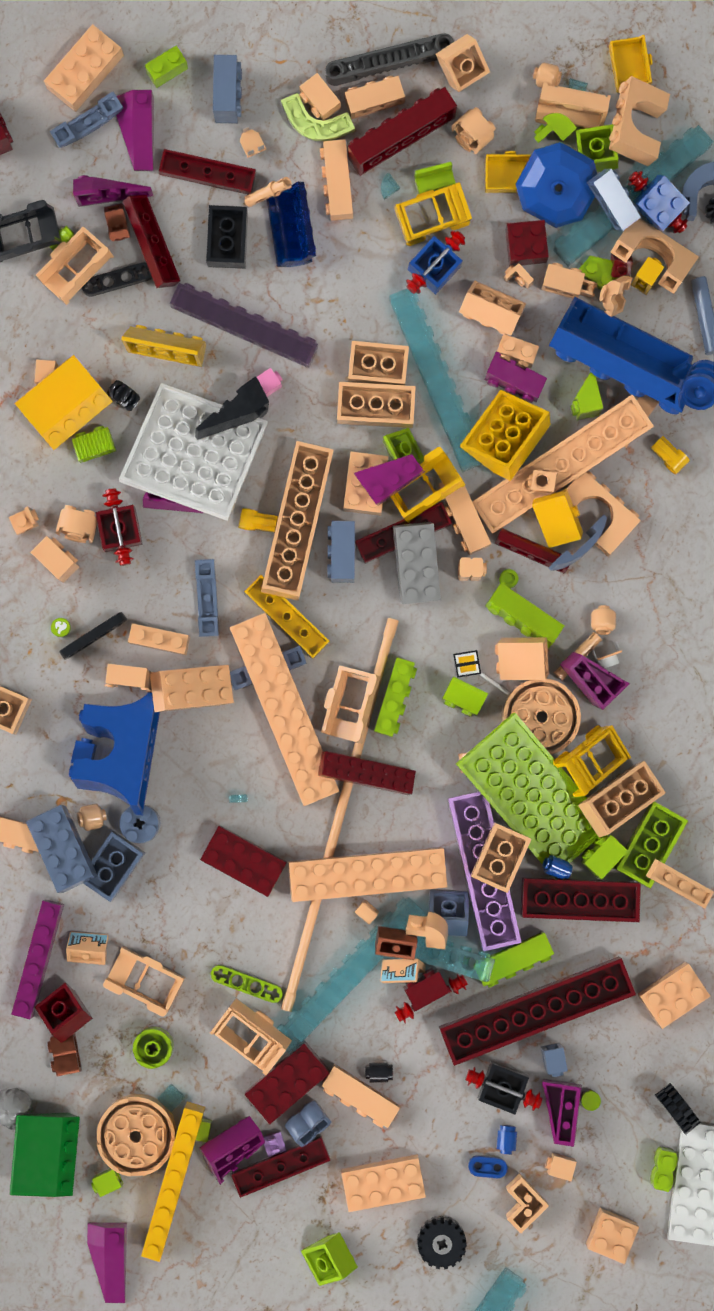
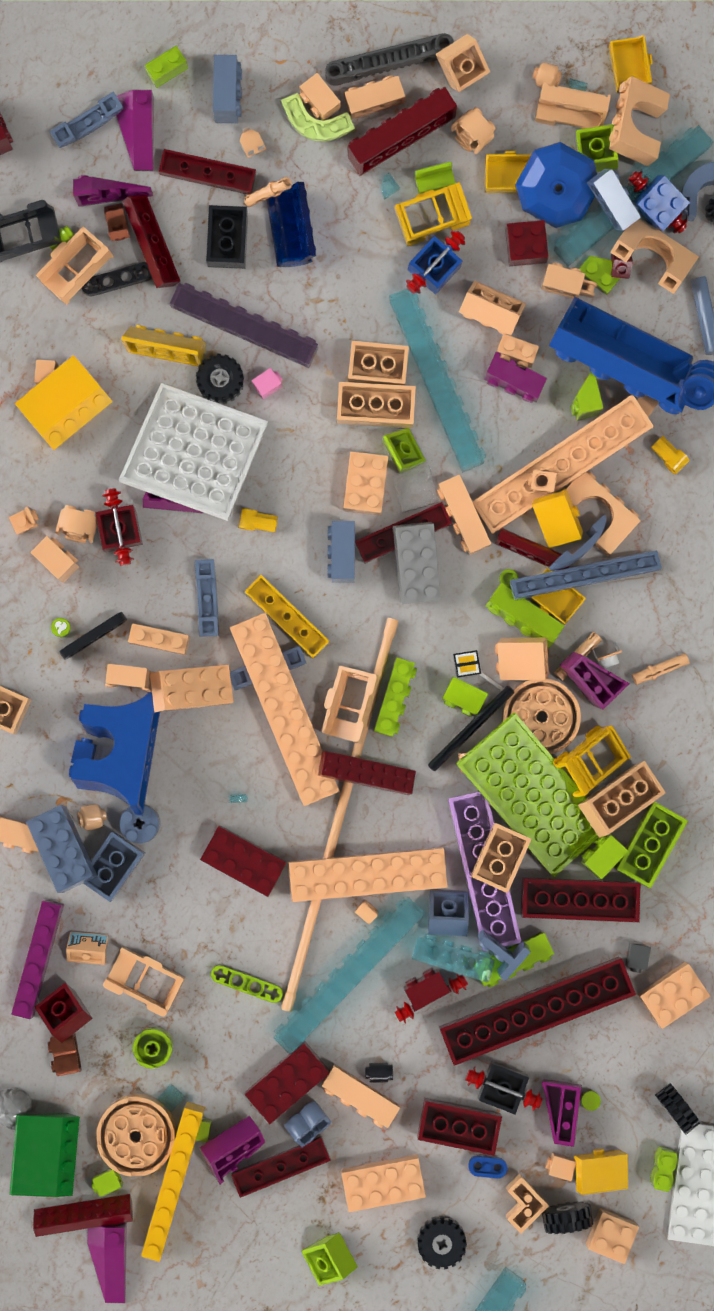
light nougat brick [44,24,124,112] -> none
lime brick [72,426,117,463] -> none
black gear [107,380,140,411] -> none
black wedge [195,376,269,440] -> none
light nougat piece [210,998,292,1075] -> none
light nougat brick [261,441,334,601] -> none
lavender tile [263,1131,287,1157] -> none
light nougat brick [320,139,353,221] -> none
magenta wedge [354,454,425,506] -> none
copper brick [375,926,417,960] -> none
light nougat panel [380,959,426,983] -> none
yellow piece [391,447,466,523] -> none
light nougat brick [406,912,448,949] -> none
light nougat brick [458,557,487,581] -> none
yellow slope [460,390,551,481] -> none
blue brick [497,1125,517,1155] -> none
light nougat bracket [504,263,534,289] -> none
lime brick [534,113,577,143] -> none
sand blue brick [541,1043,568,1077] -> none
blue brick [542,855,573,880] -> none
light nougat head [591,605,616,635] -> none
light nougat cylinder [600,276,633,317] -> none
yellow brick [631,257,664,295] -> none
light nougat plate [646,859,714,908] -> none
none -> dark red piece [33,1194,133,1237]
none -> black wheel [196,354,244,404]
none -> dark red brick [417,1097,502,1156]
none -> black axle [428,686,514,771]
none -> sand blue bracket [478,929,531,981]
none -> sand blue plate [510,550,662,600]
none -> yellow container [528,567,586,625]
none -> black wheel [542,1201,594,1234]
none -> yellow container [574,1148,628,1195]
none -> dark grey brick [625,943,651,973]
none -> light nougat pin [632,653,690,685]

